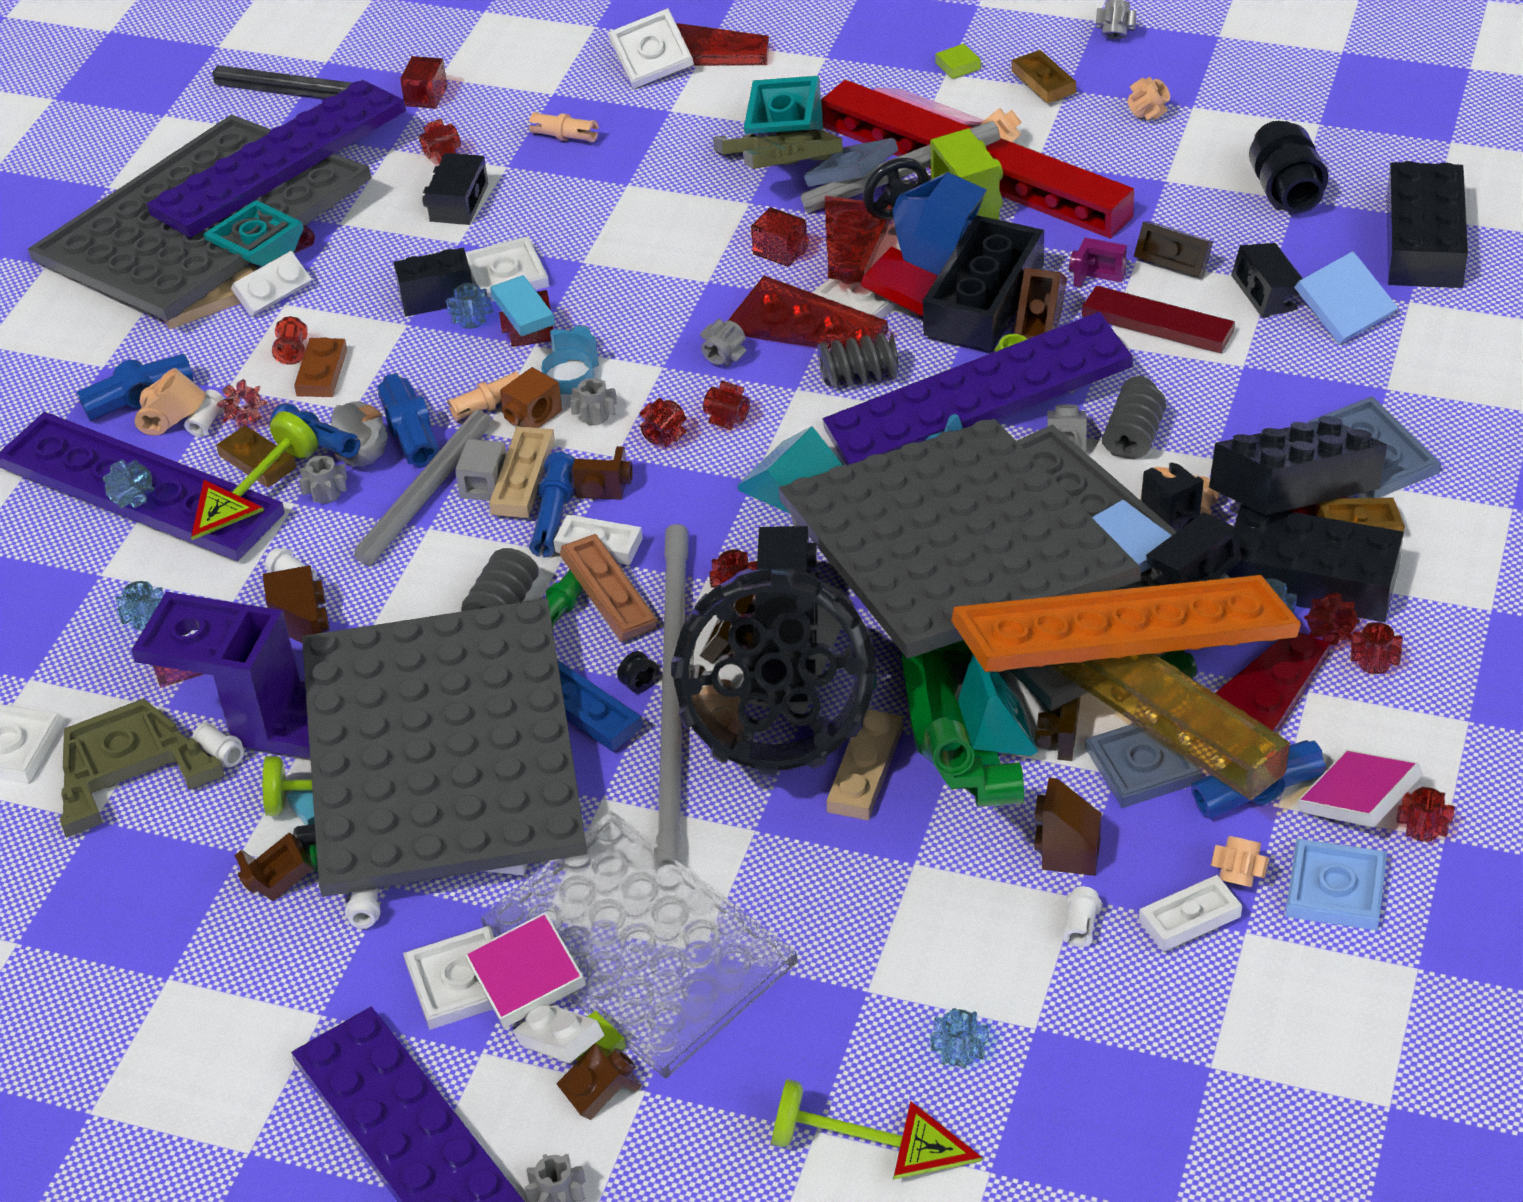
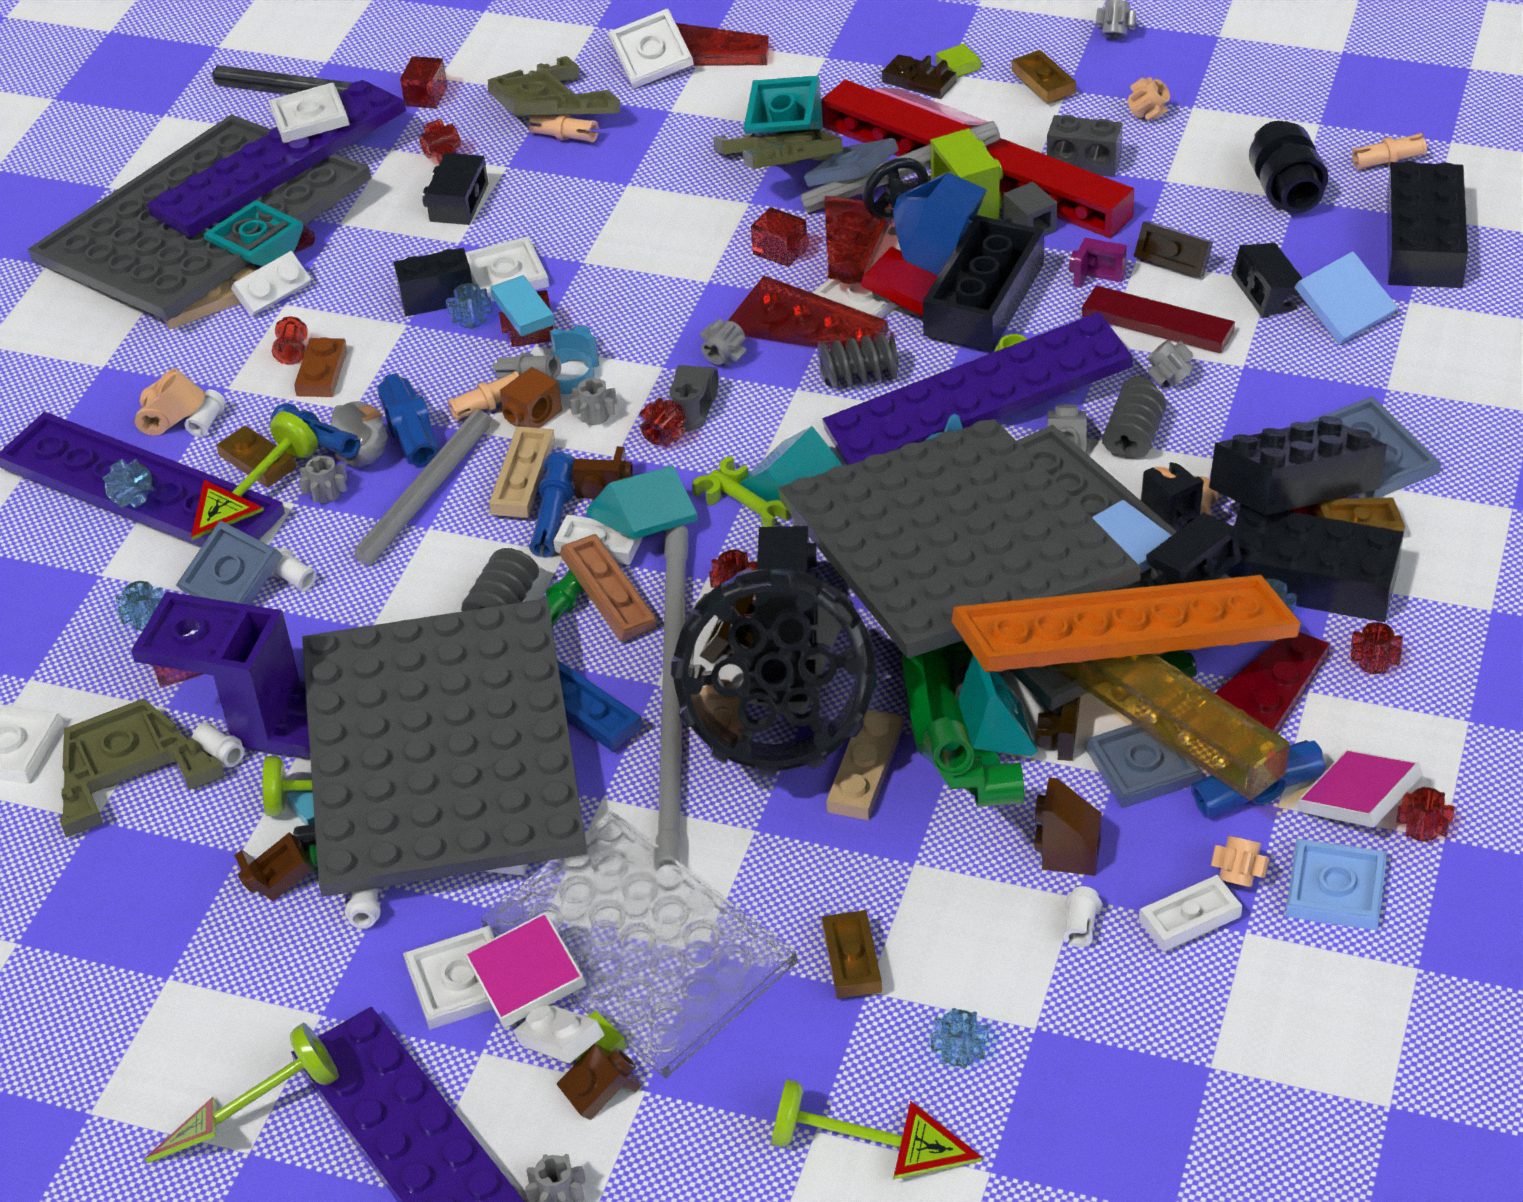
blue piece [76,354,193,421] -> none
clear red gear [217,379,267,428] -> none
reddish brown slope [263,565,330,643] -> none
light grey brick [455,439,506,501] -> none
black bush [617,651,659,693] -> none
clear red gear [703,381,750,430] -> none
light nougat gear [980,108,1022,142] -> none
reddish brown slope [1014,268,1067,339] -> none
clear red gear [1304,593,1360,645] -> none
none -> lime piece [144,1022,339,1163]
none -> sand blue tile [176,520,283,605]
none -> white tile [269,83,349,143]
none -> olive wing [488,56,620,117]
none -> light grey axle [493,353,561,379]
none -> teal slope [587,465,697,539]
none -> dark grey piece [669,365,719,431]
none -> lime bar [692,456,790,527]
none -> pearl gold plate [822,910,882,999]
none -> dark brown plate [882,54,957,99]
none -> dark grey brick [1003,182,1057,236]
none -> dark grey brick [1047,115,1123,177]
none -> light grey gear [1147,339,1194,387]
none -> light nougat pin [1352,133,1427,170]

